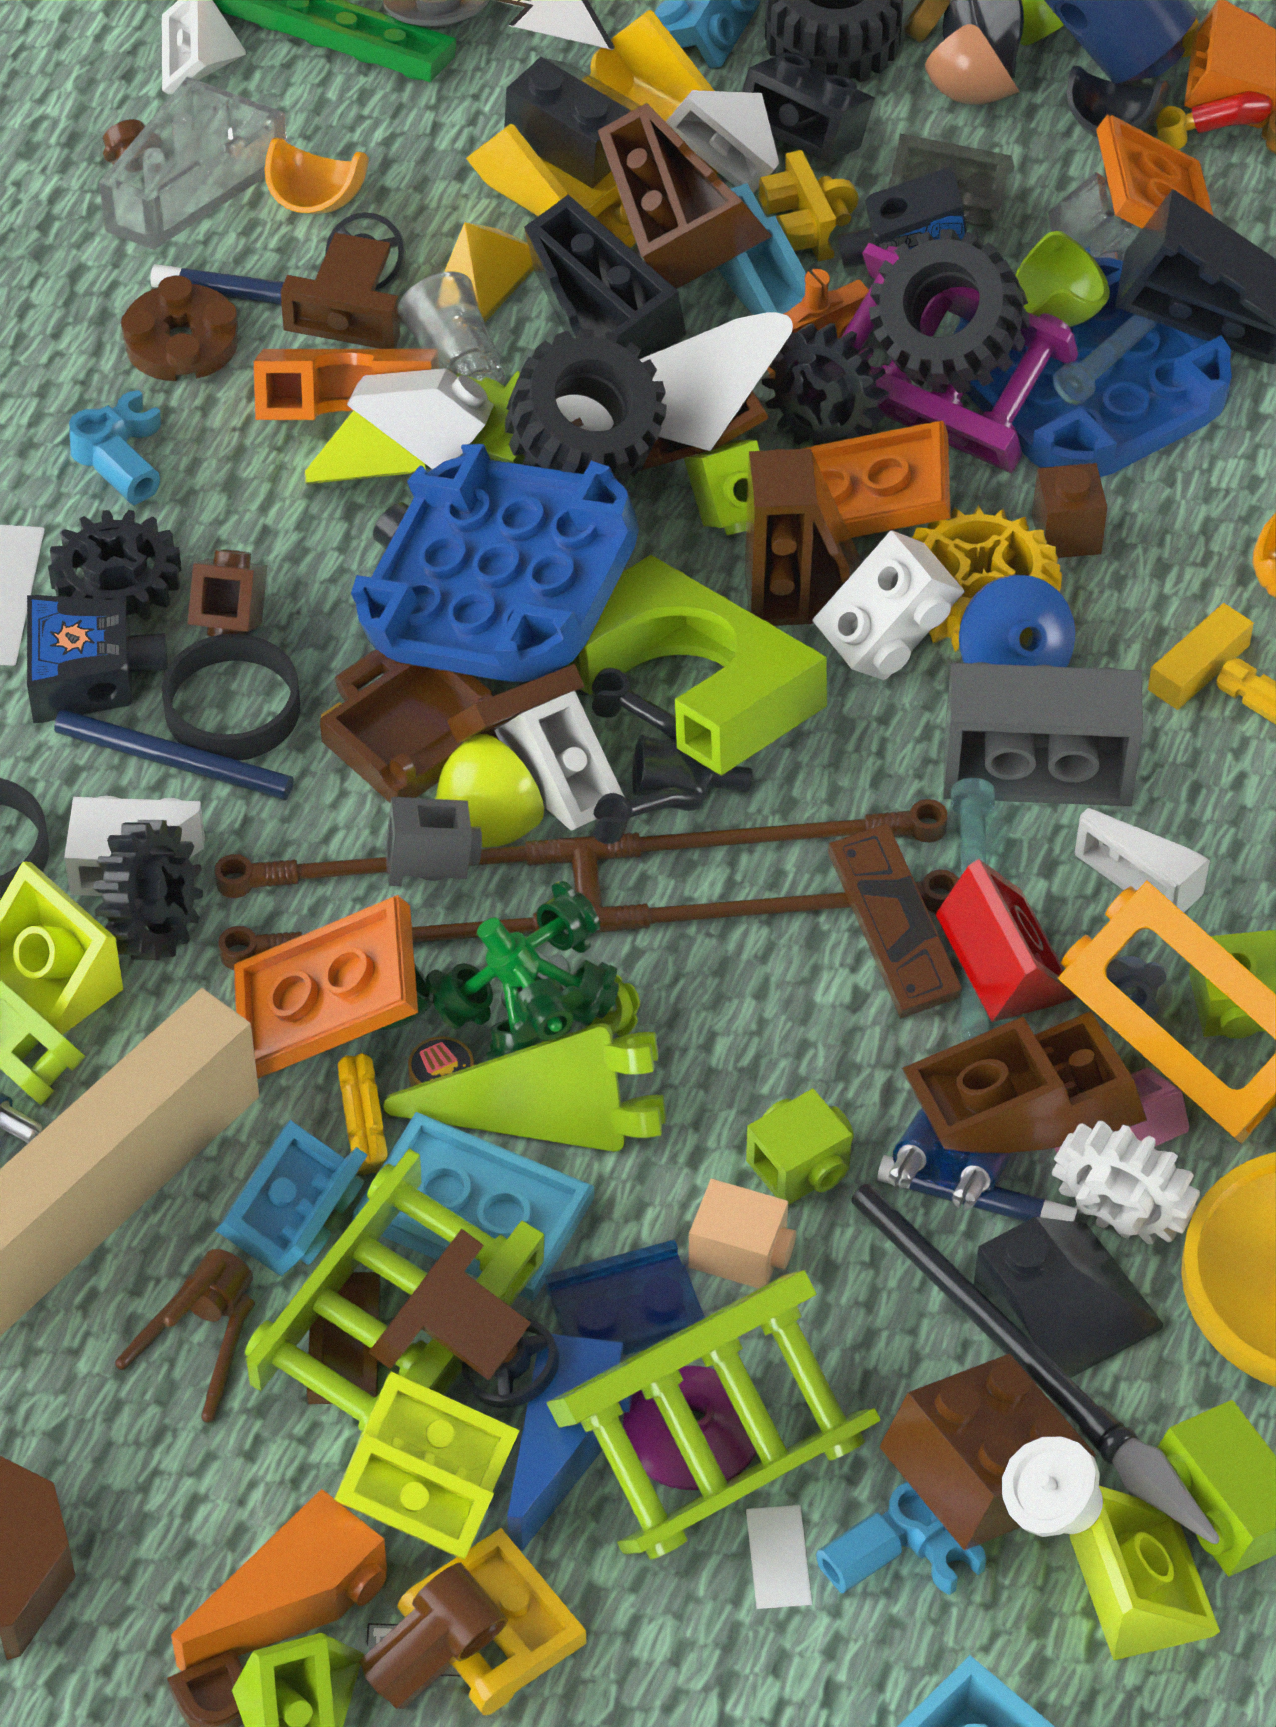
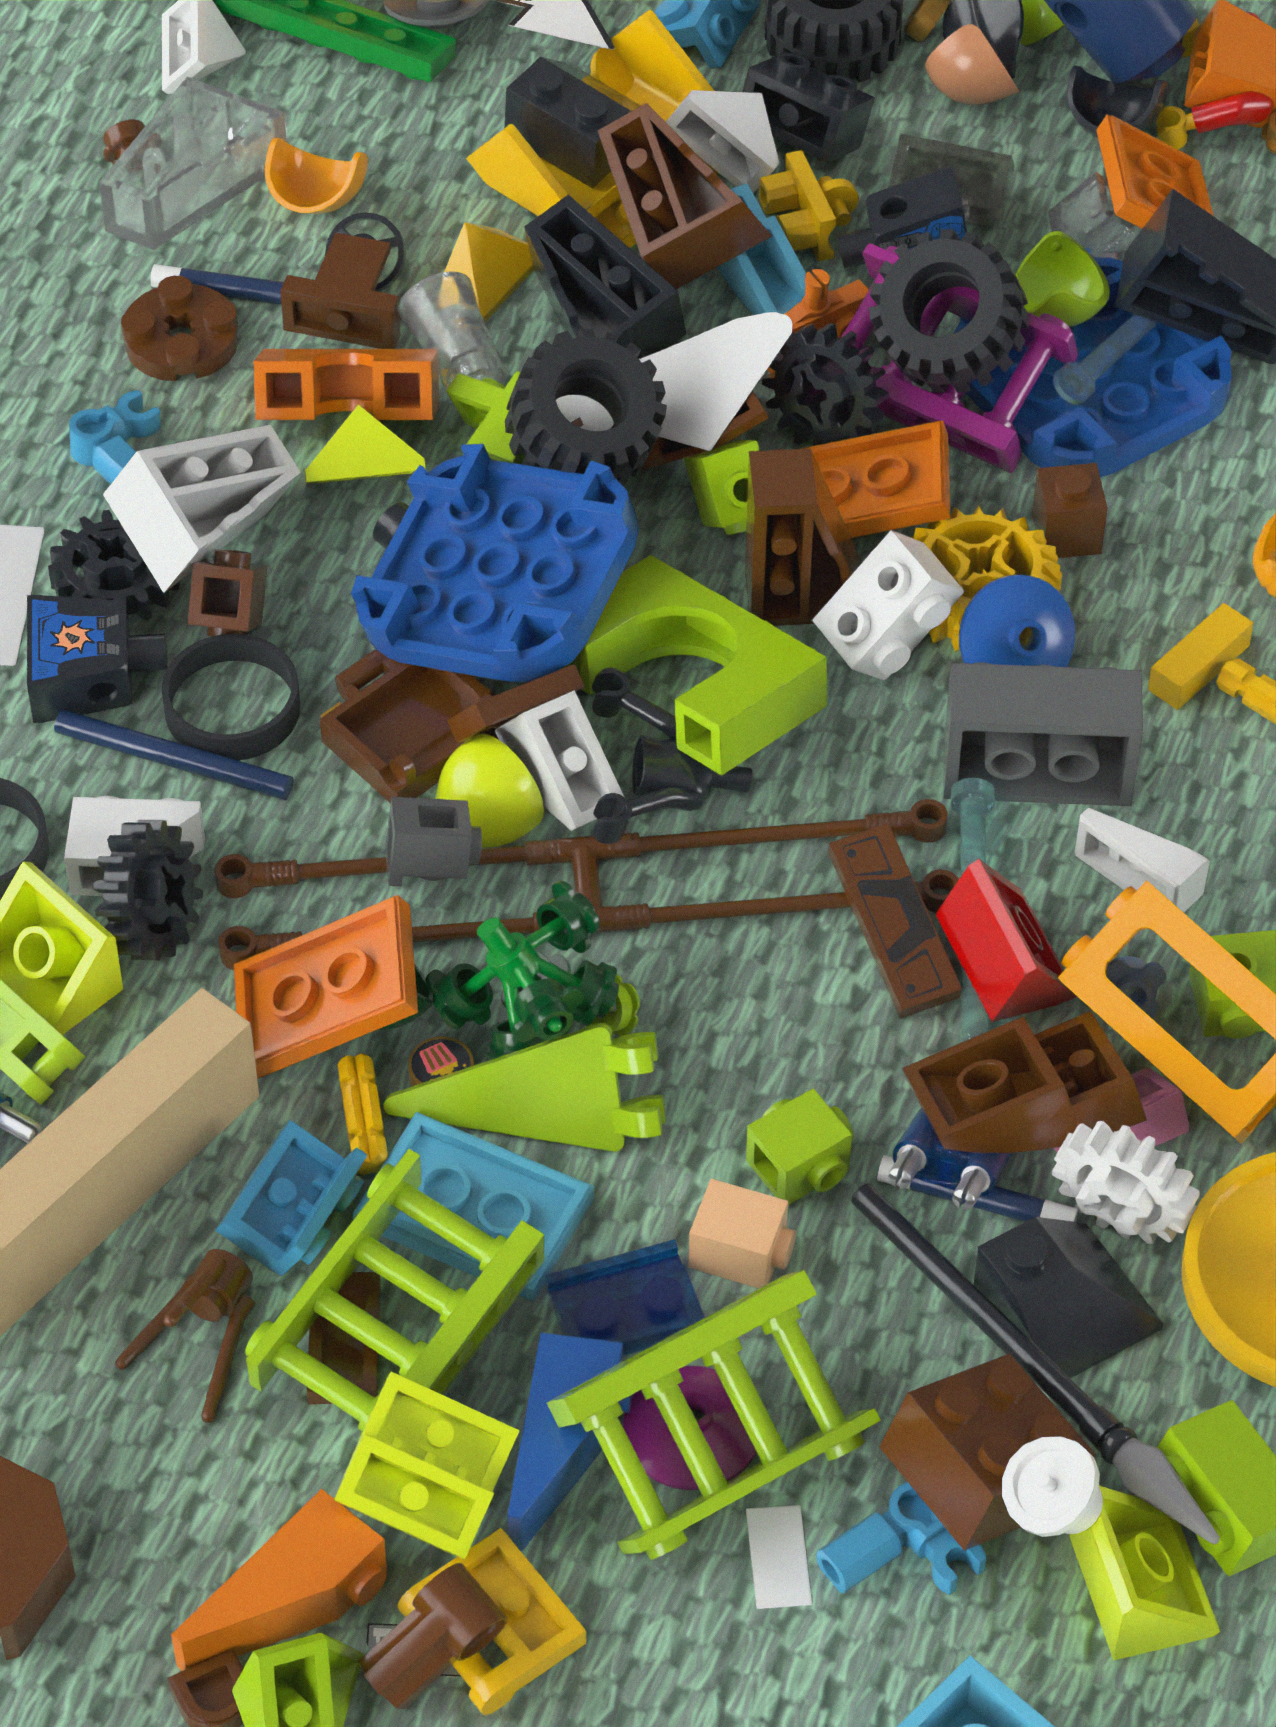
white slope [347,368,494,469] -> none
reddish brown piece [368,1229,560,1408] -> none
none -> white wedge [103,425,301,592]

